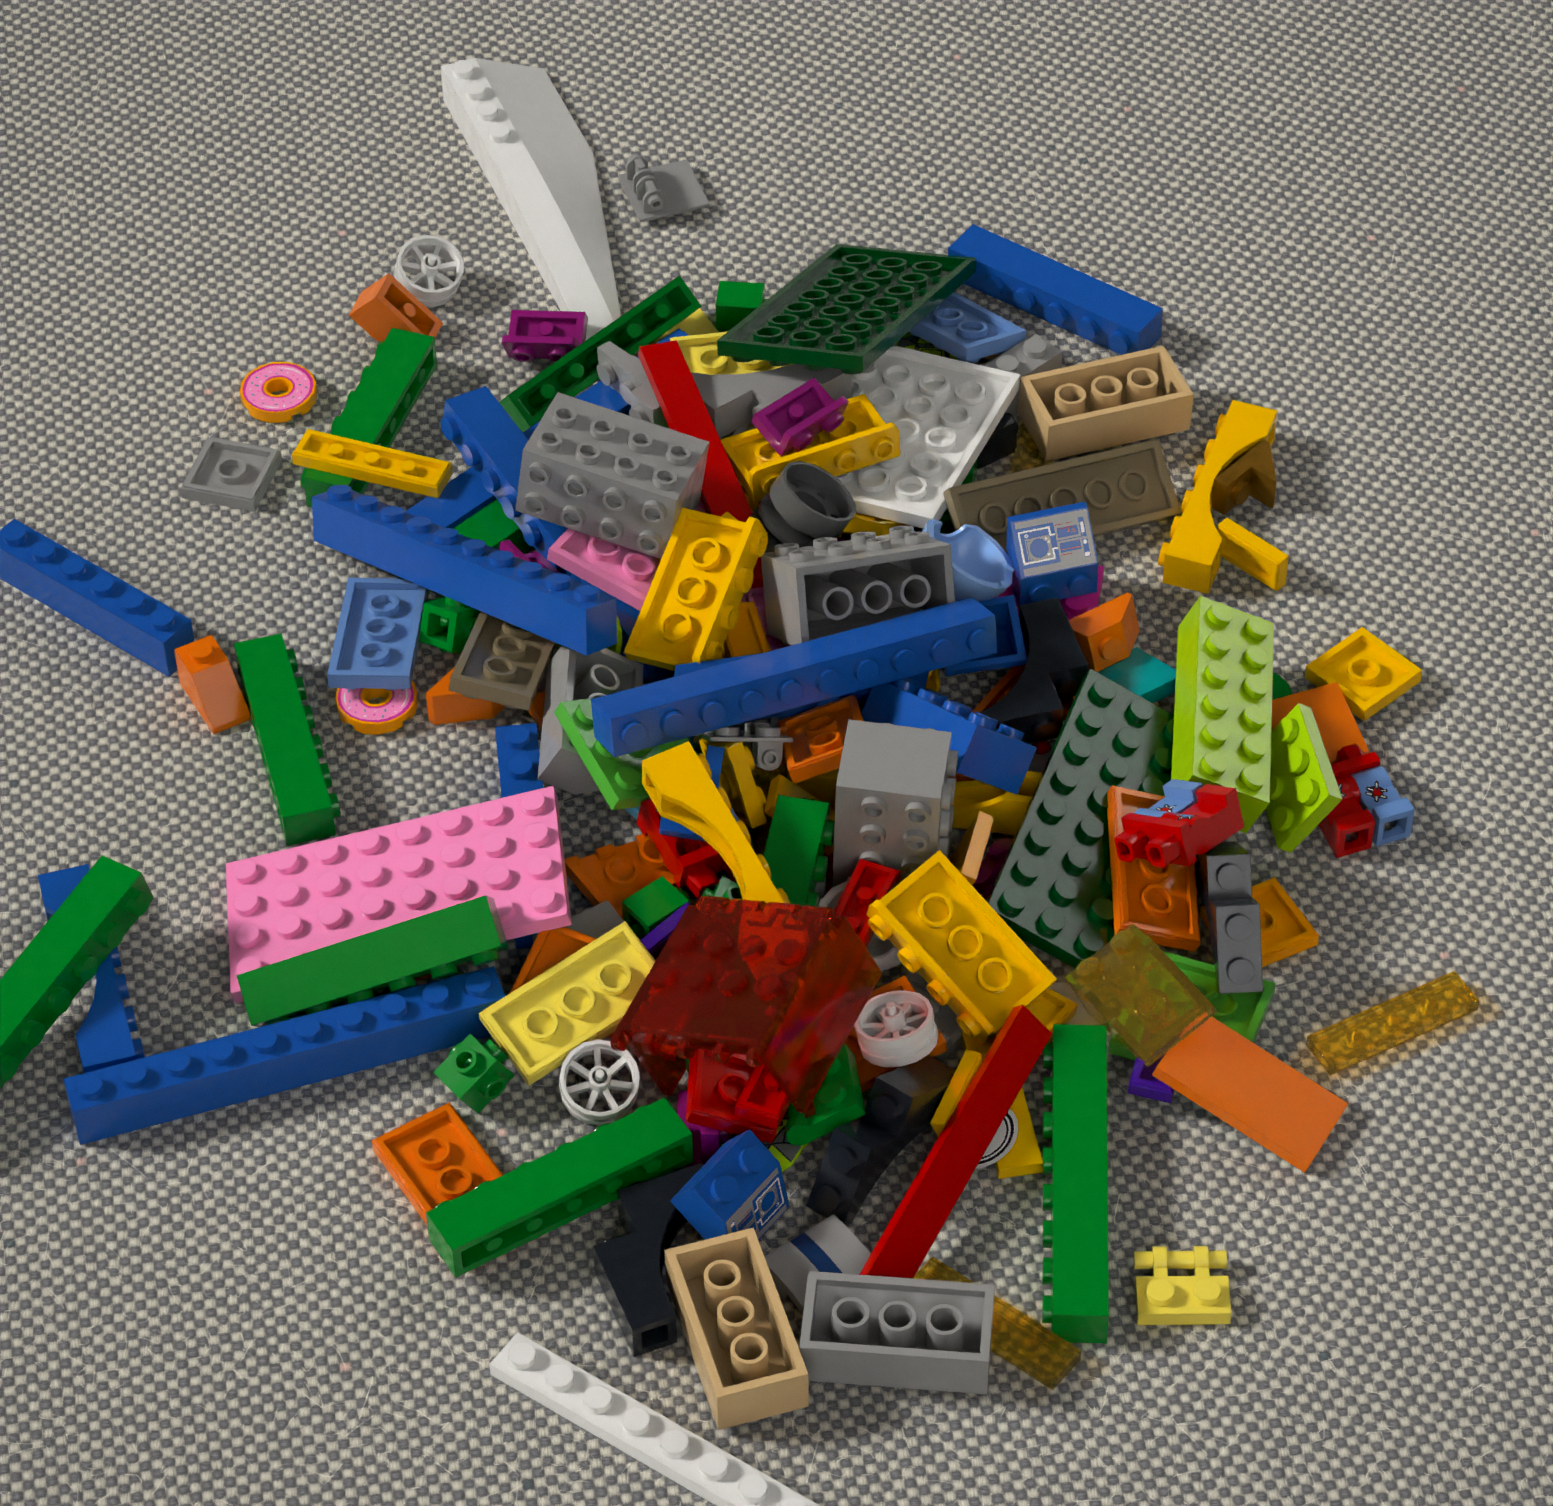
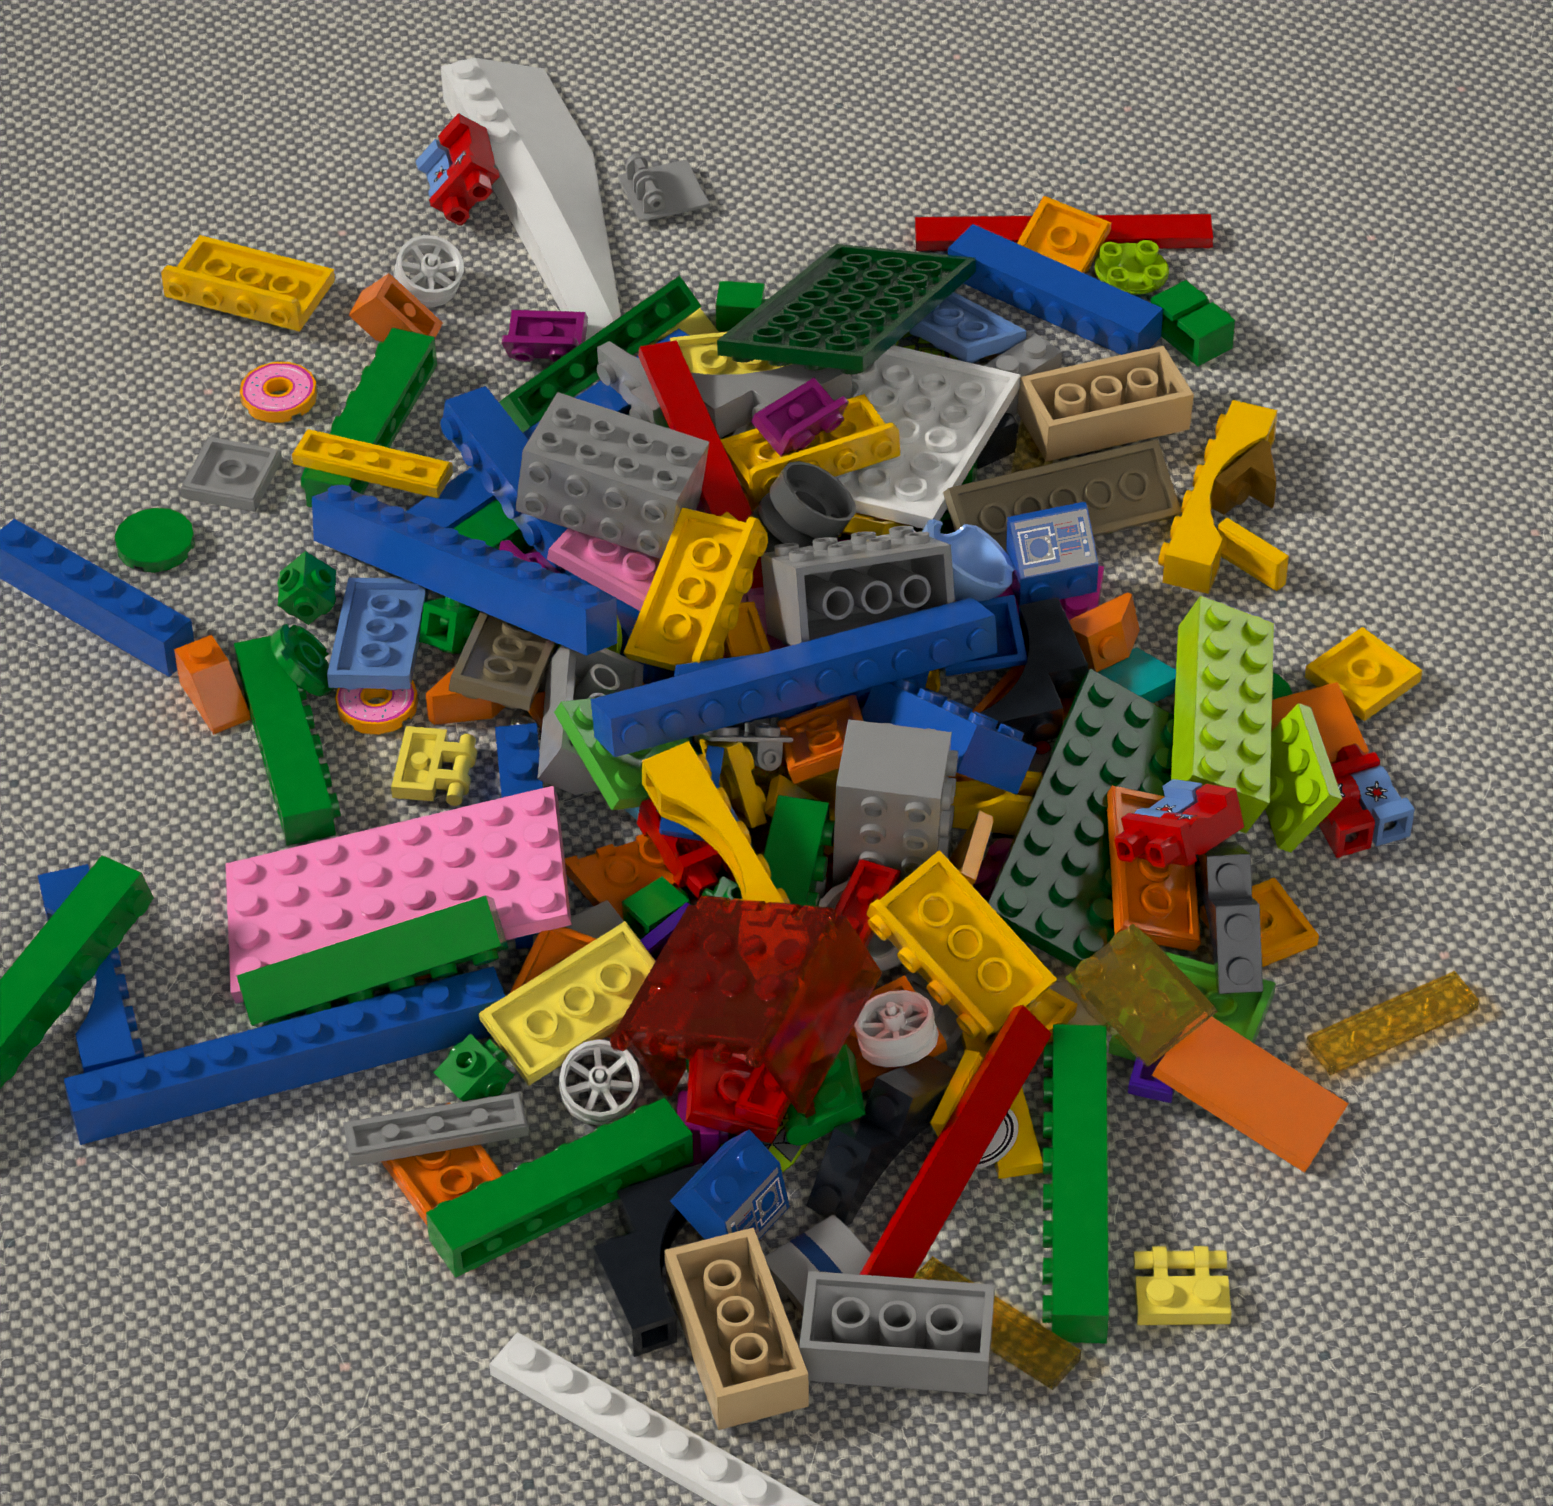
none -> green tile [114,508,195,573]
none -> yellow bracket [161,235,335,332]
none -> green tile [270,624,335,697]
none -> green brick [277,551,336,625]
none -> light grey tile [343,1092,529,1167]
none -> light yellow plate [391,726,478,806]
none -> red hips [416,113,500,226]
none -> red tile [915,214,1213,251]
none -> light orange tile [1017,196,1111,274]
none -> lime dish [1095,240,1169,294]
none -> green piece [1151,280,1235,367]

